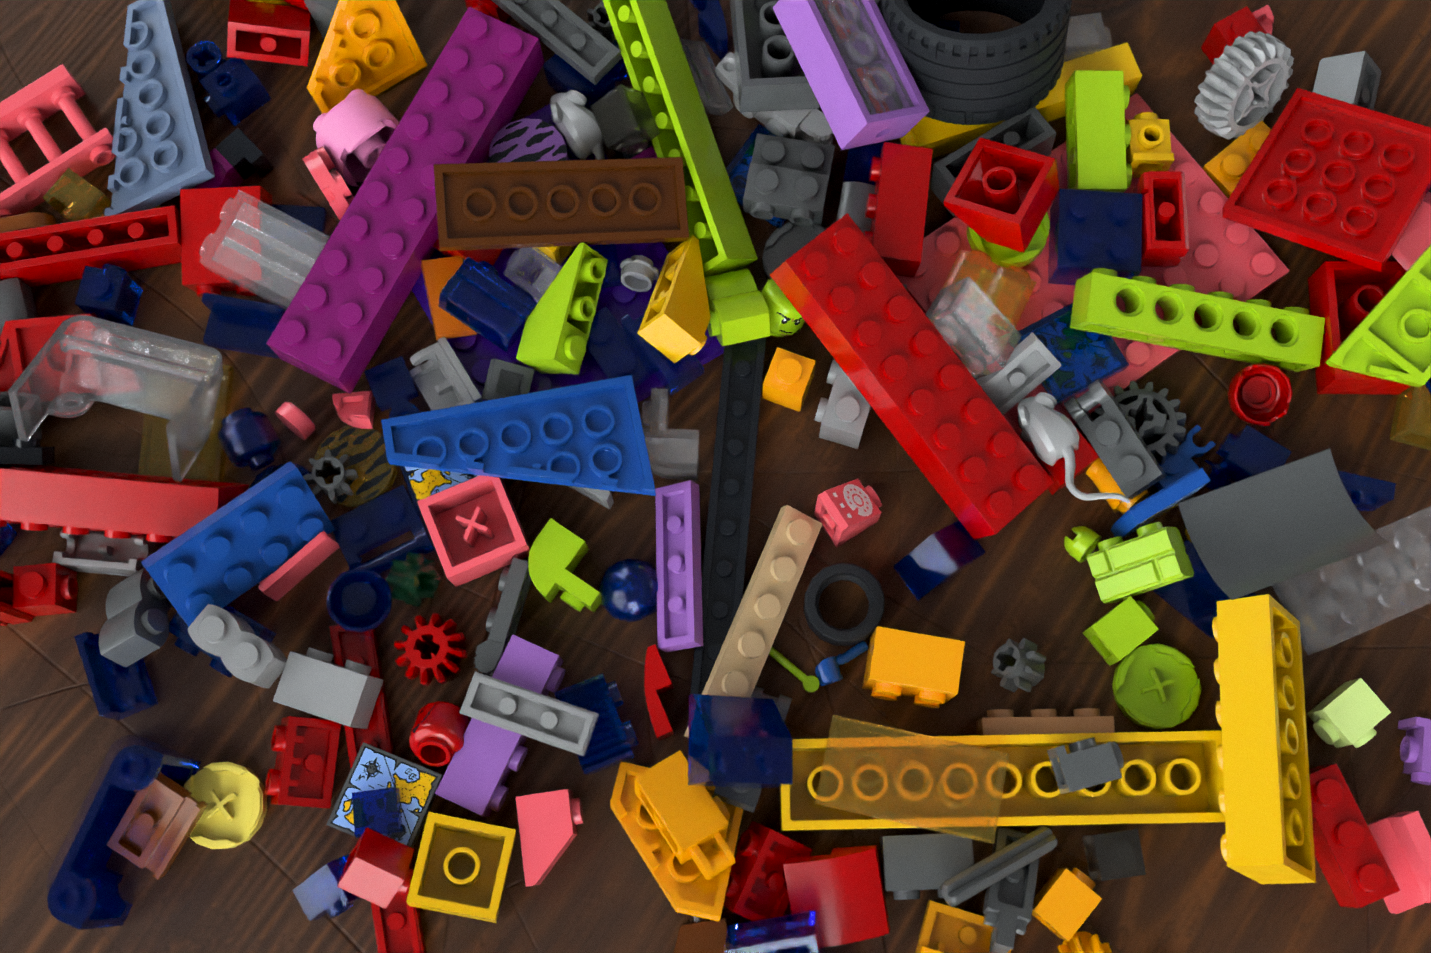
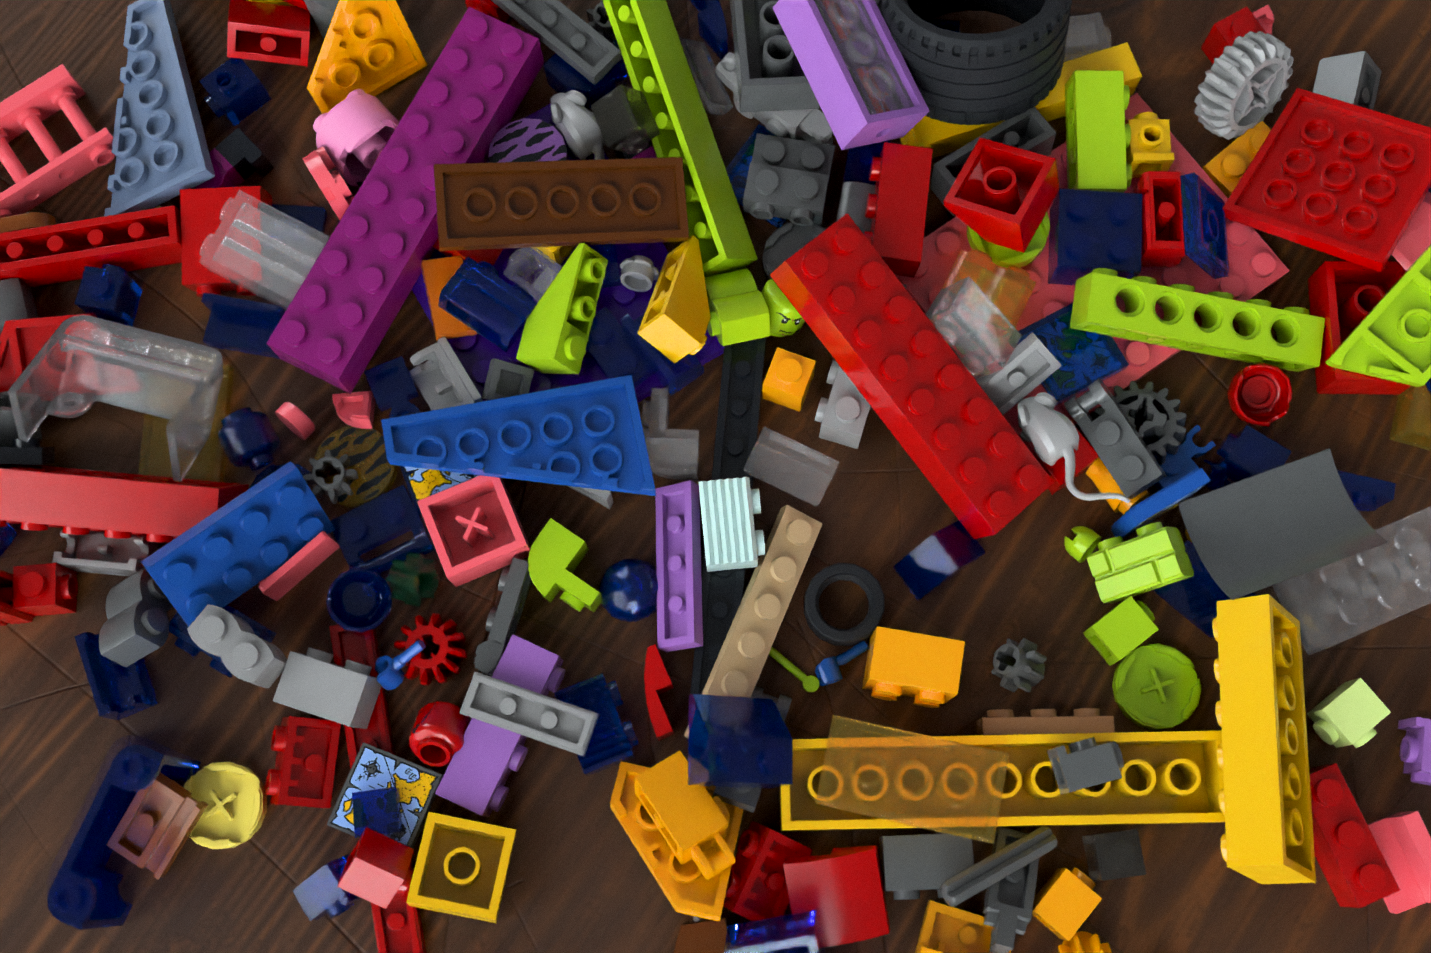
clear yellow brick [42,168,111,222] -> none
clear blue bush [187,40,233,91] -> none
coral slope [516,789,583,887] -> none
coral slope [814,478,882,548] -> none
none -> blue hand [375,640,426,690]
none -> light aqua brick [699,477,765,572]
none -> clear panel [744,426,840,506]
none -> clear blue tile [1180,172,1229,279]

